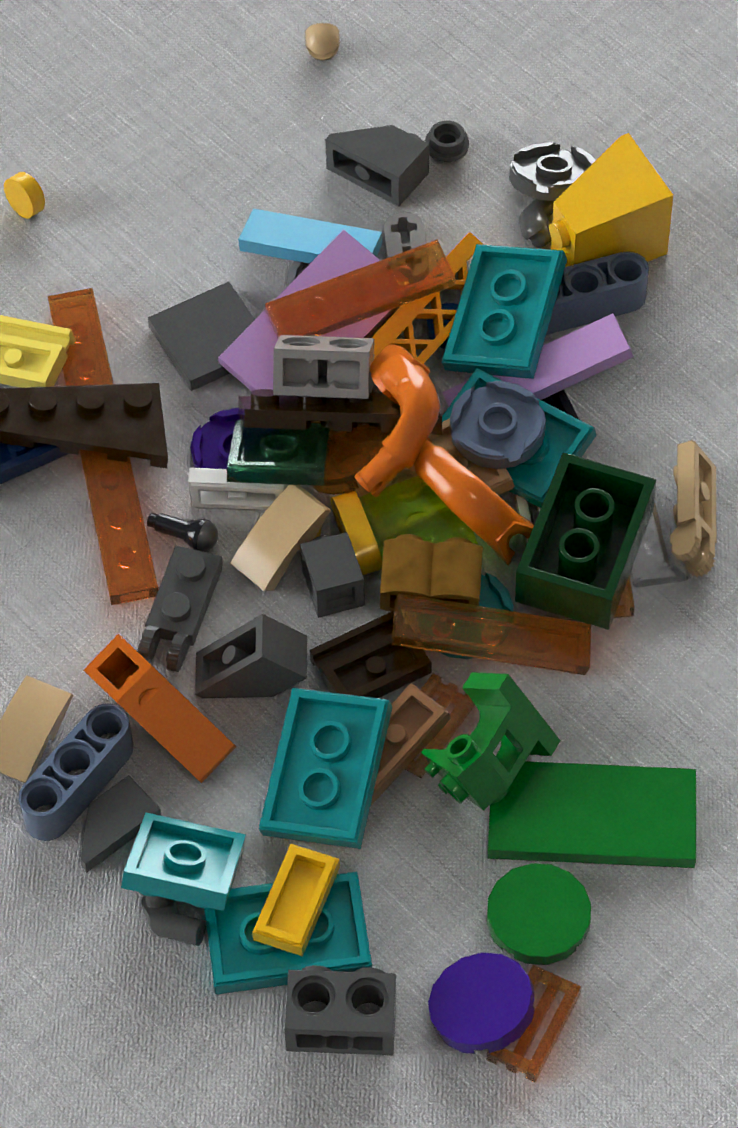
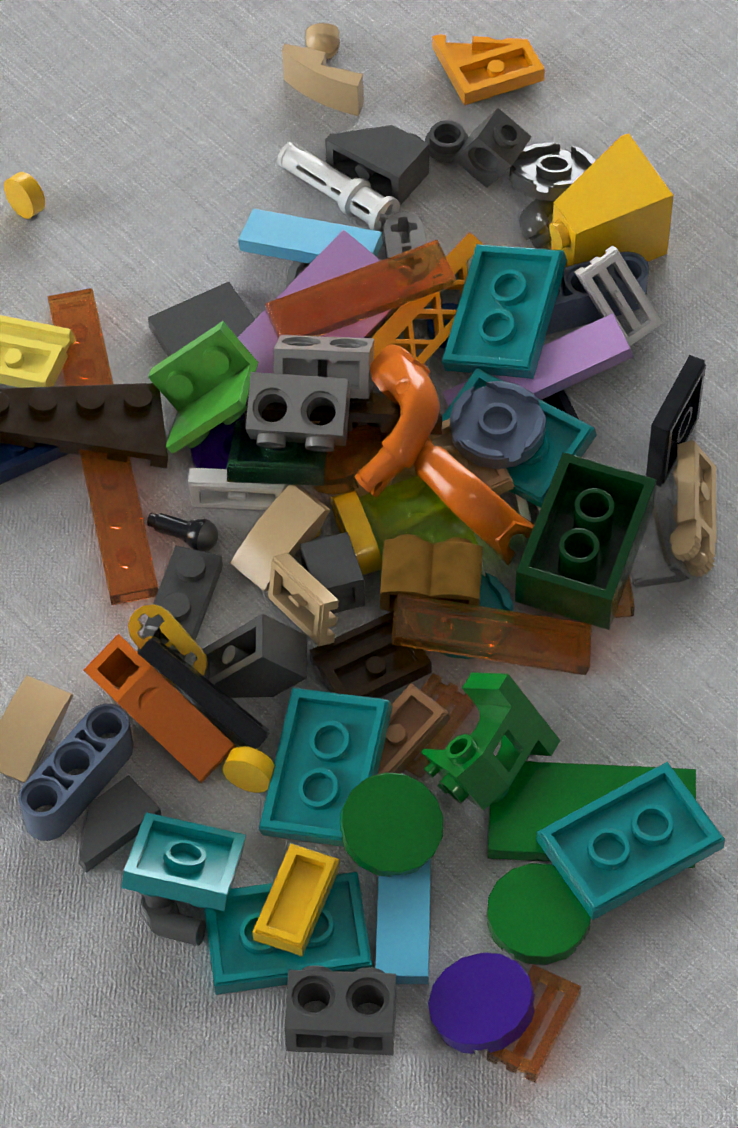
none -> yellow beam [128,604,208,686]
none -> black tile [138,638,270,749]
none -> bright green bracket [148,321,259,454]
none -> yellow tile [222,746,275,793]
none -> light grey brick [246,372,351,452]
none -> tan tile [268,553,339,646]
none -> white pin [277,141,400,233]
none -> tan slope [282,44,364,116]
none -> green tile [339,772,444,877]
none -> medium azure tile [375,859,431,985]
none -> light orange wing [432,34,545,105]
none -> dark grey brick [453,108,532,188]
none -> teal tile [536,762,725,920]
none -> white tile [574,246,663,347]
none -> black tile [646,355,706,487]

